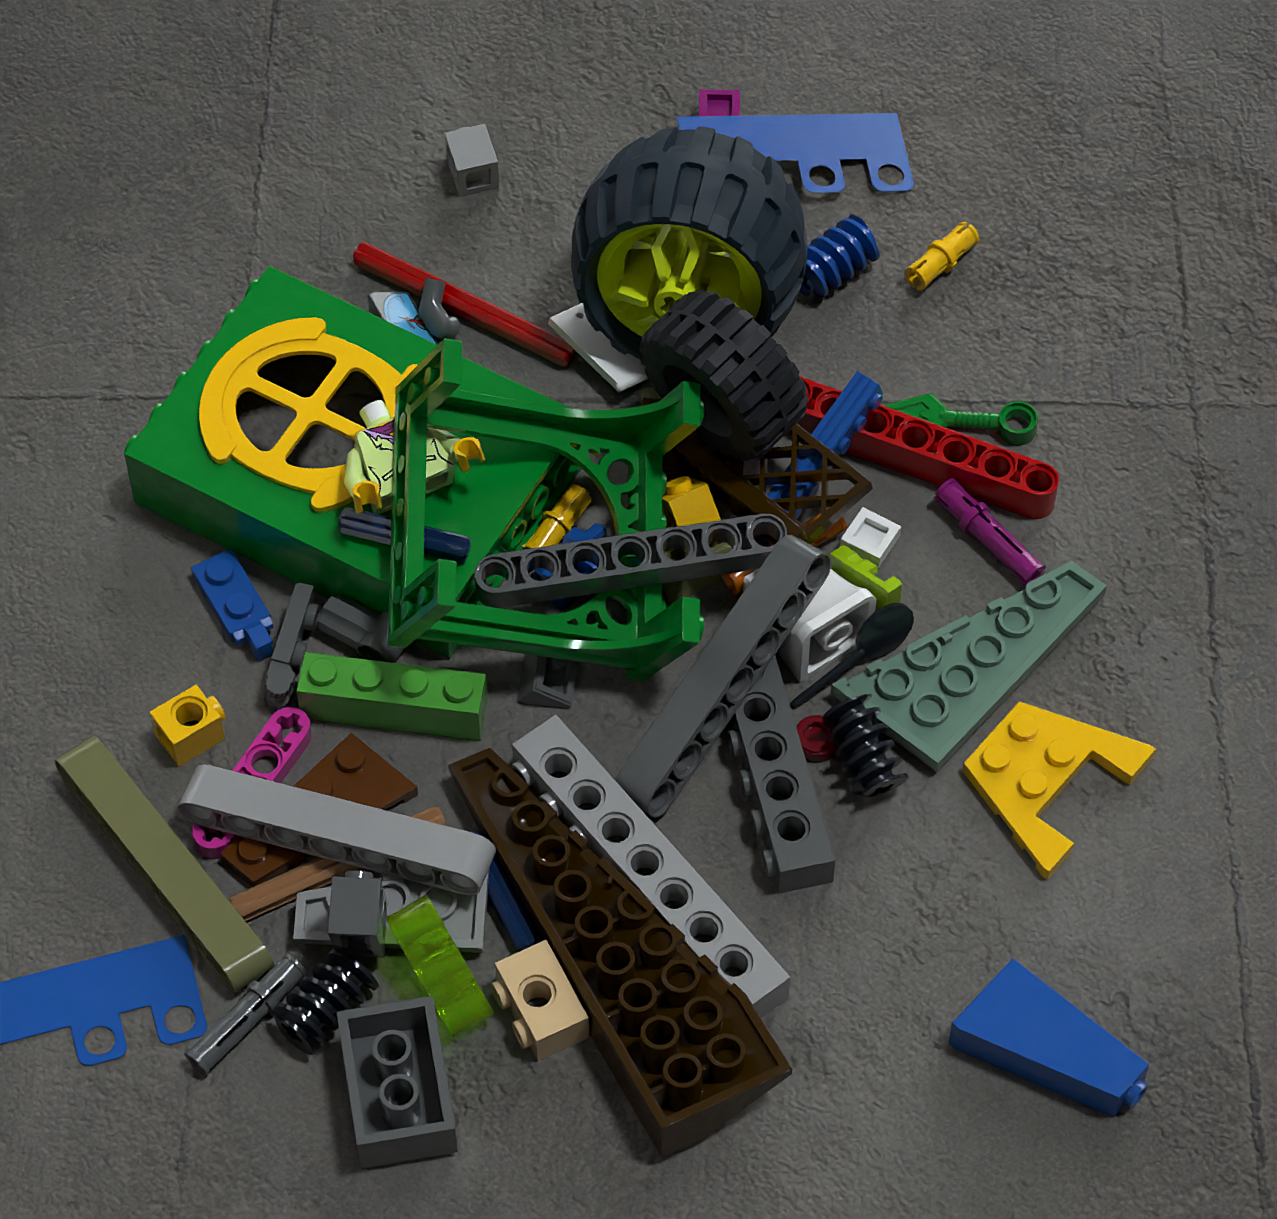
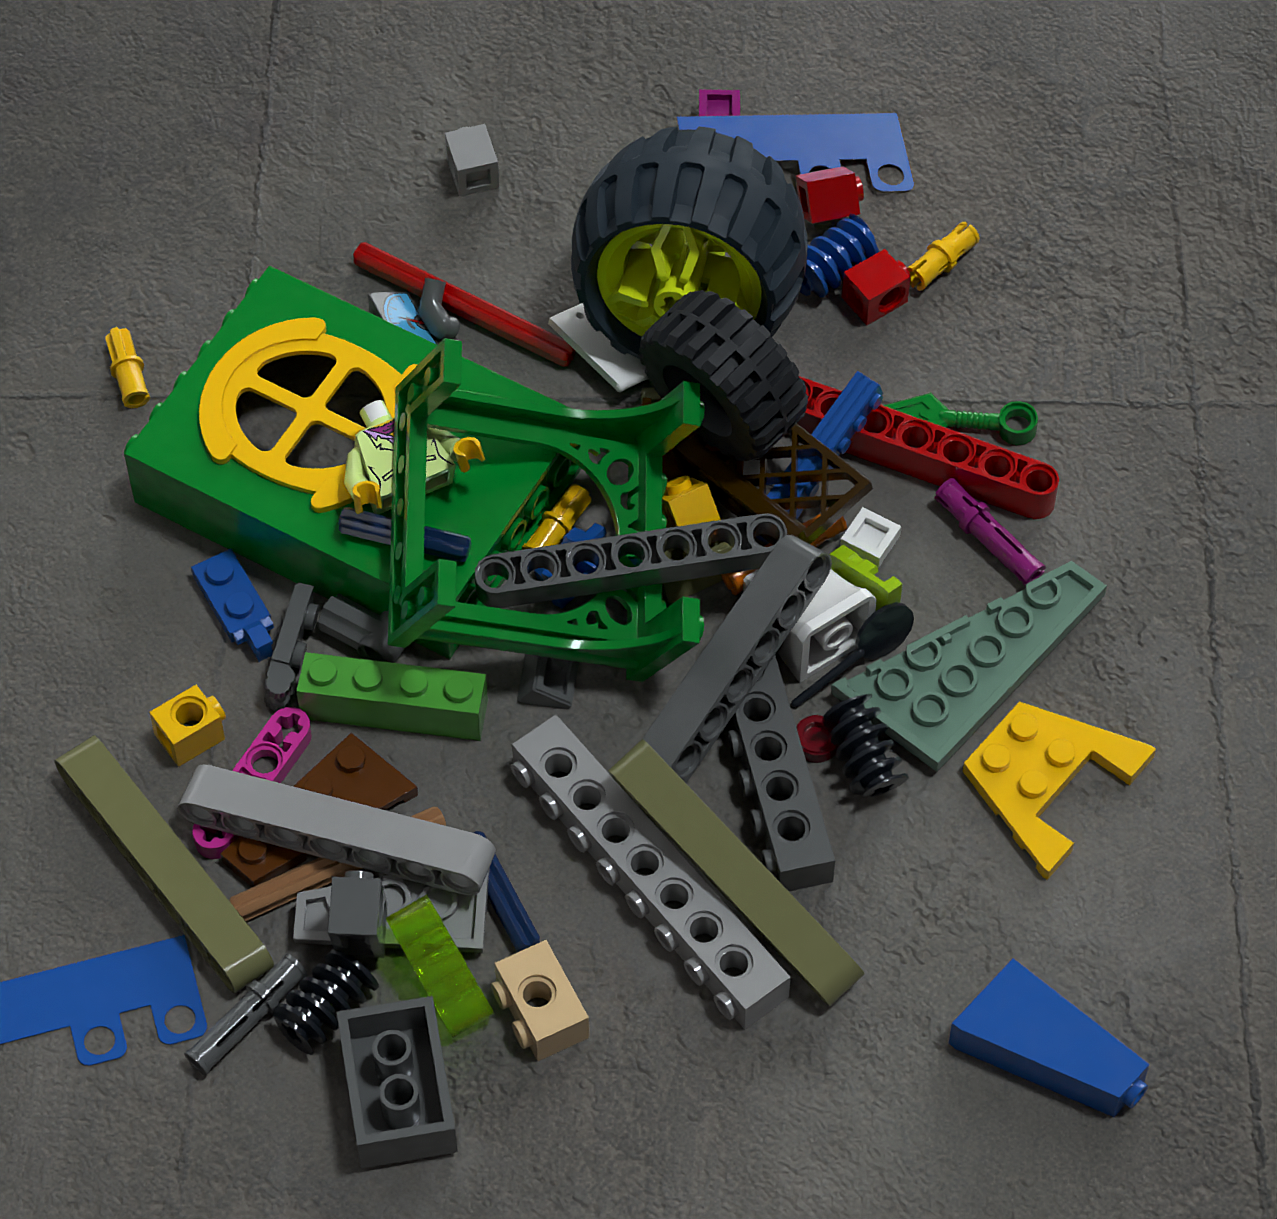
dark brown wedge [448,748,792,1157] -> none
none -> yellow axle [105,327,150,408]
none -> olive beam [608,739,865,1007]
none -> red brick [795,166,864,224]
none -> red brick [842,249,911,325]

